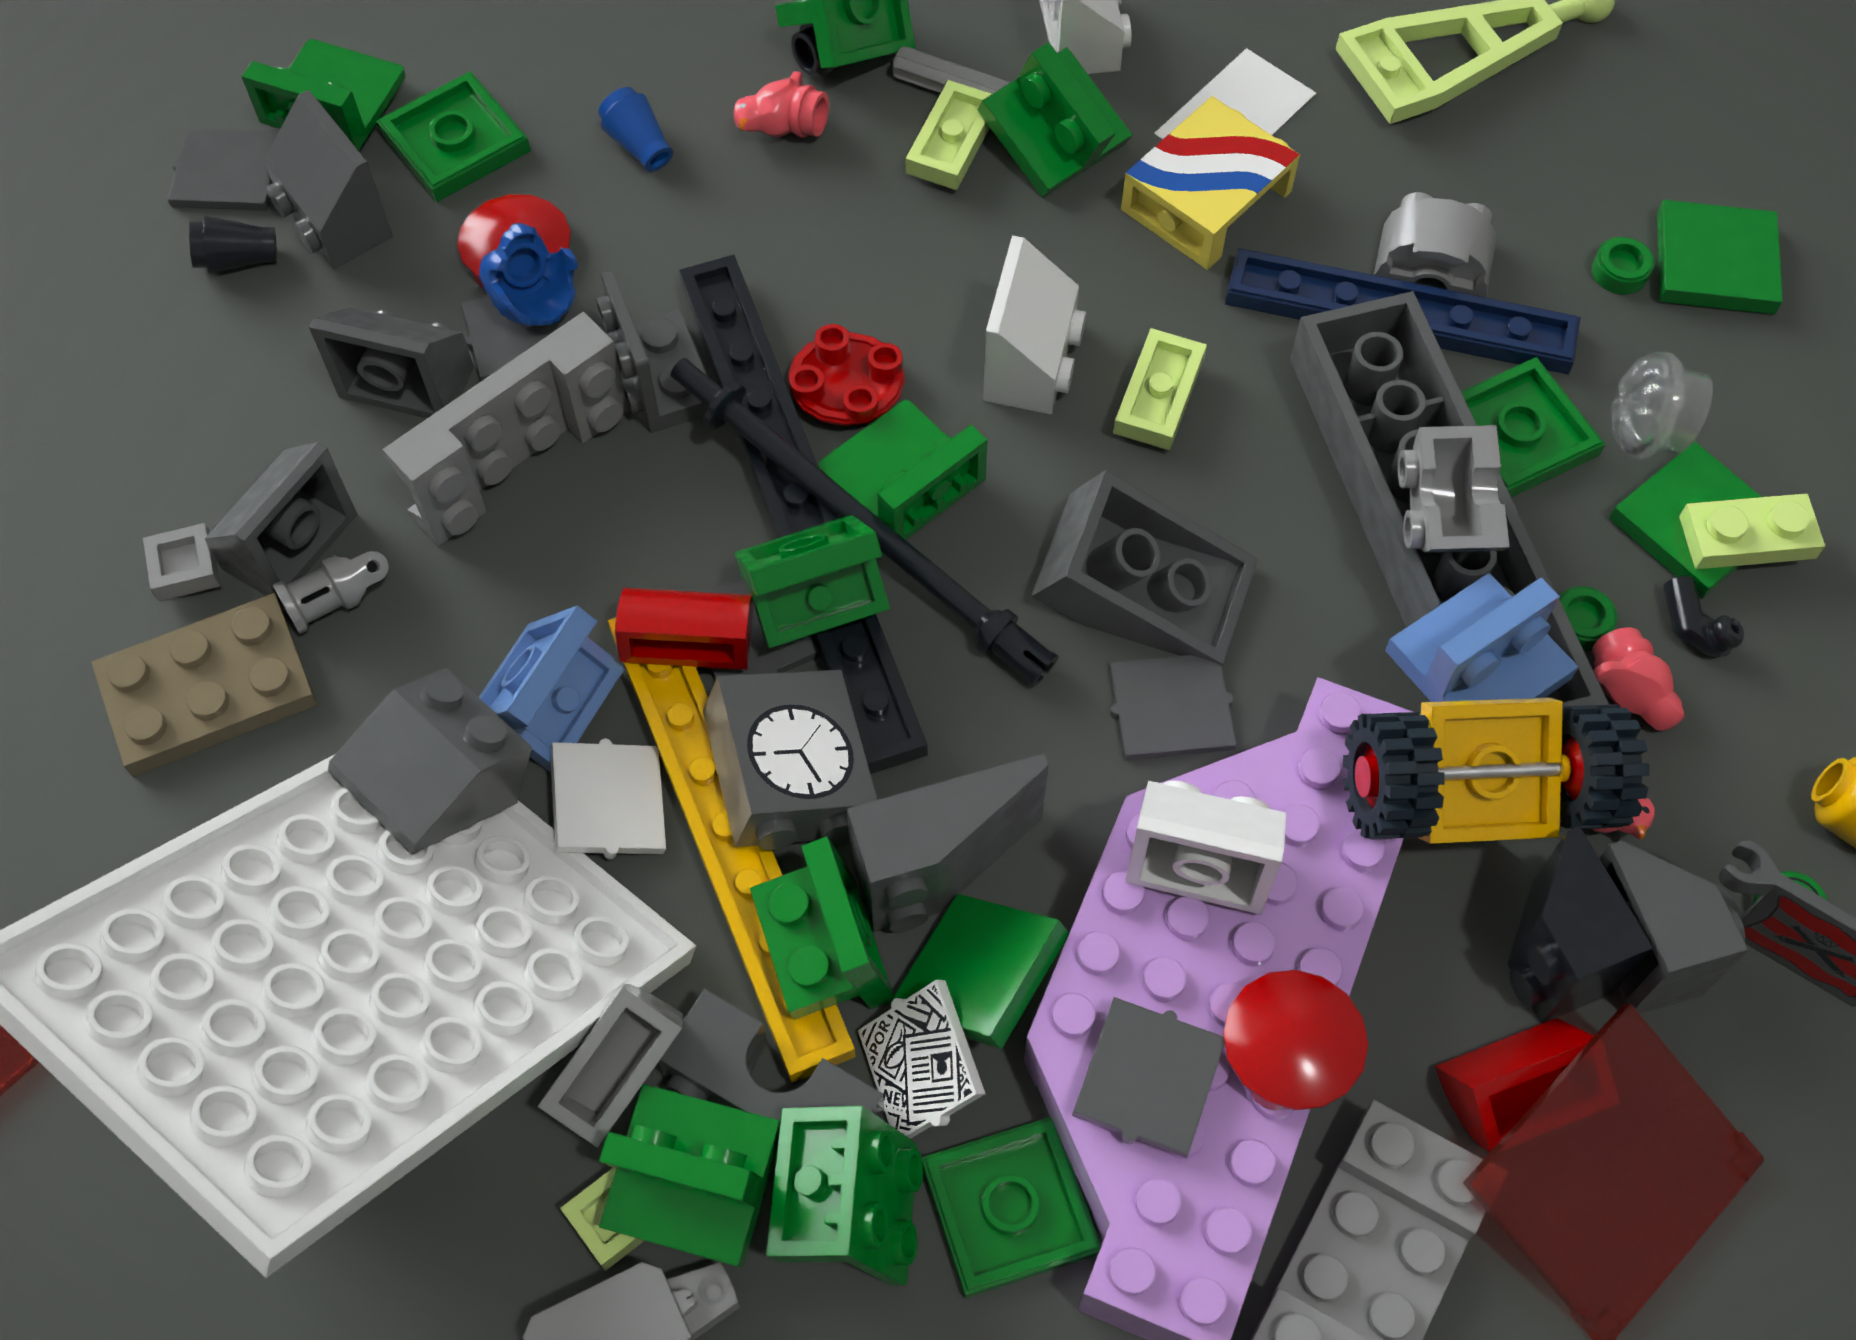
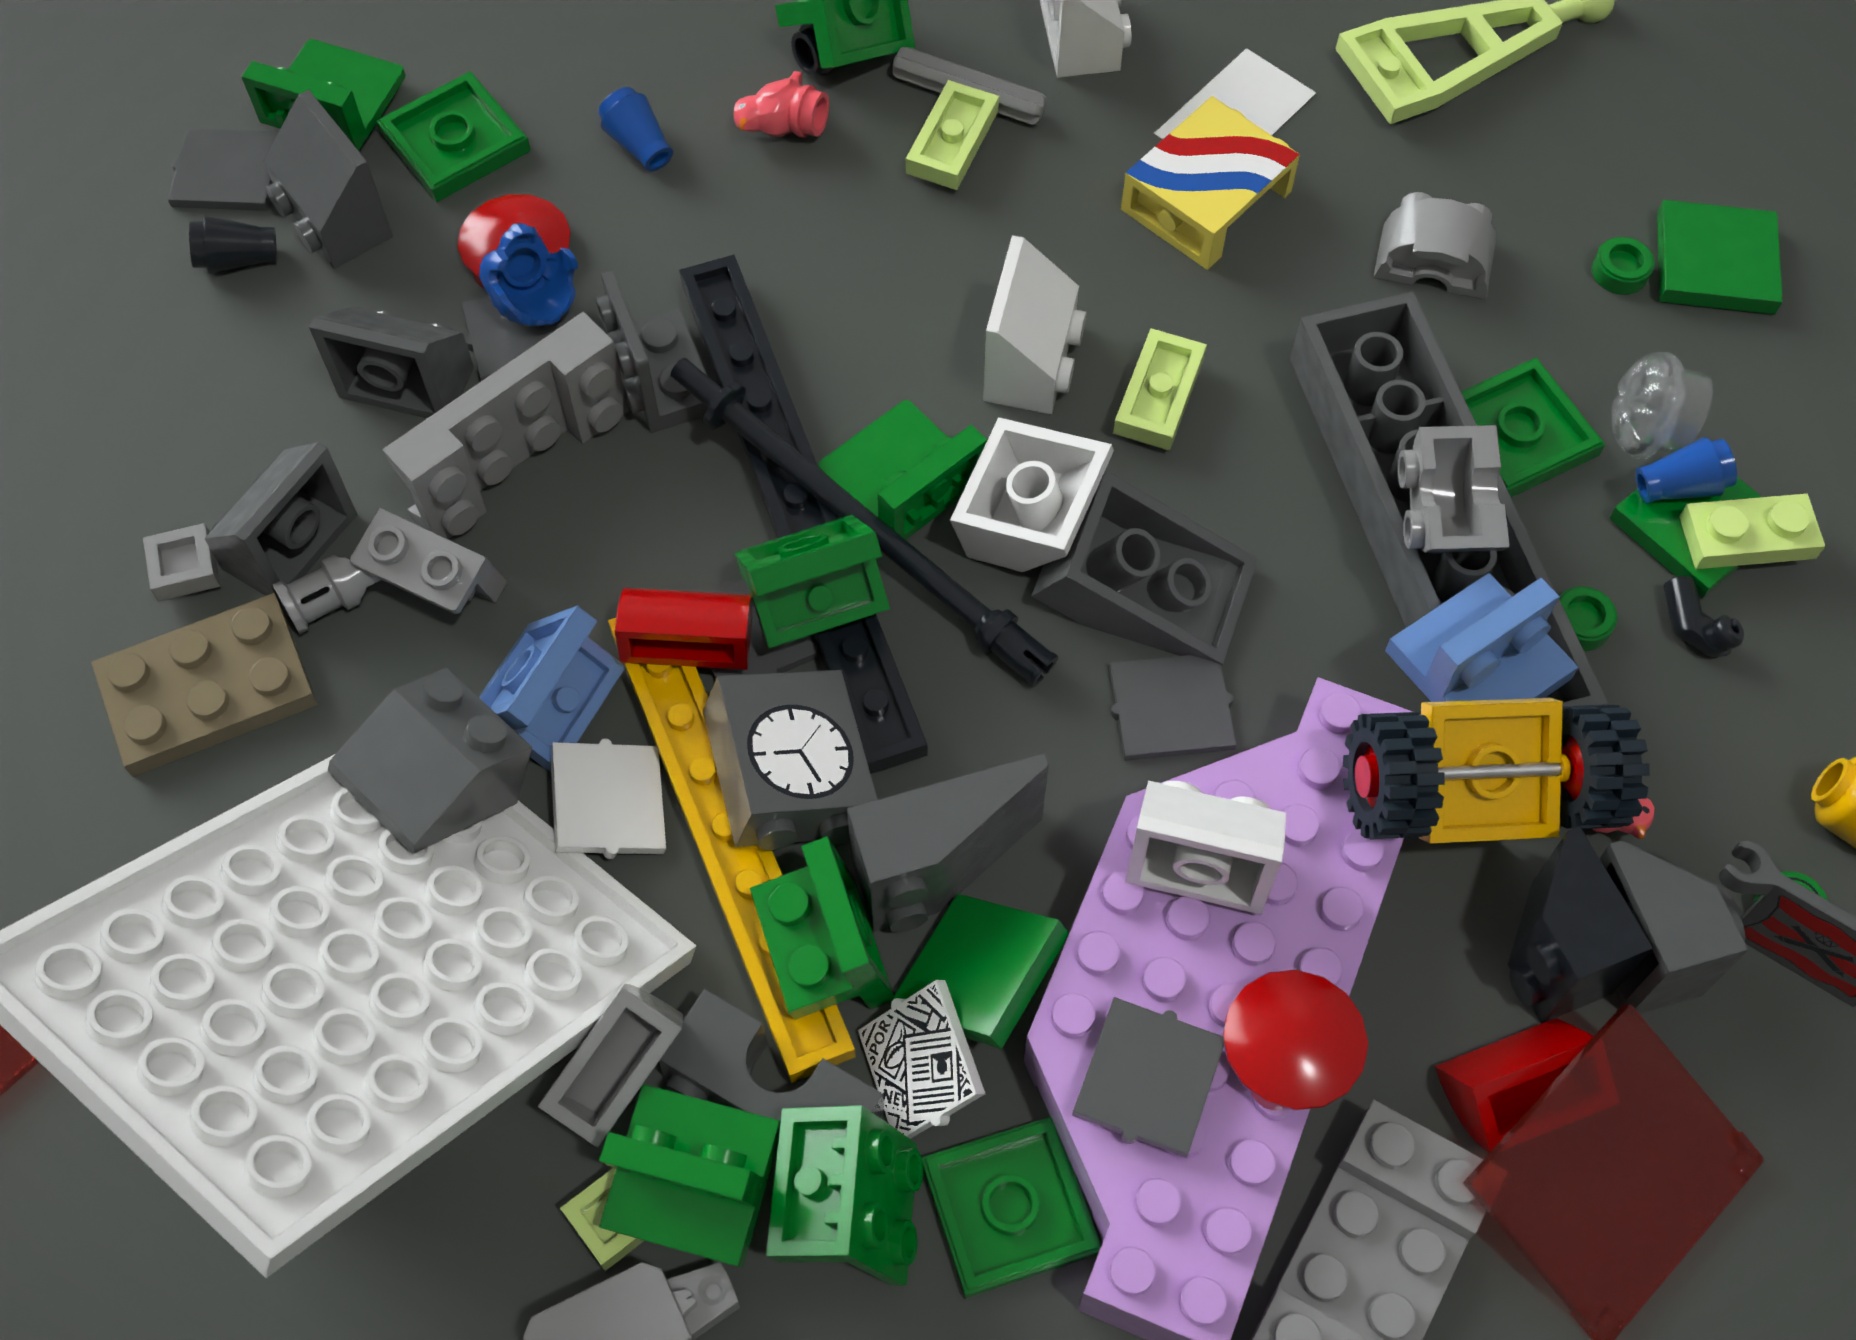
red dish [788,324,905,426] -> none
green bracket [977,42,1132,198] -> none
dark blue tile [1225,248,1581,375] -> none
coral animal [1592,627,1685,731] -> none
none -> light grey bracket [350,508,507,614]
none -> white slope [950,417,1114,572]
none -> blue cone [1635,437,1737,503]

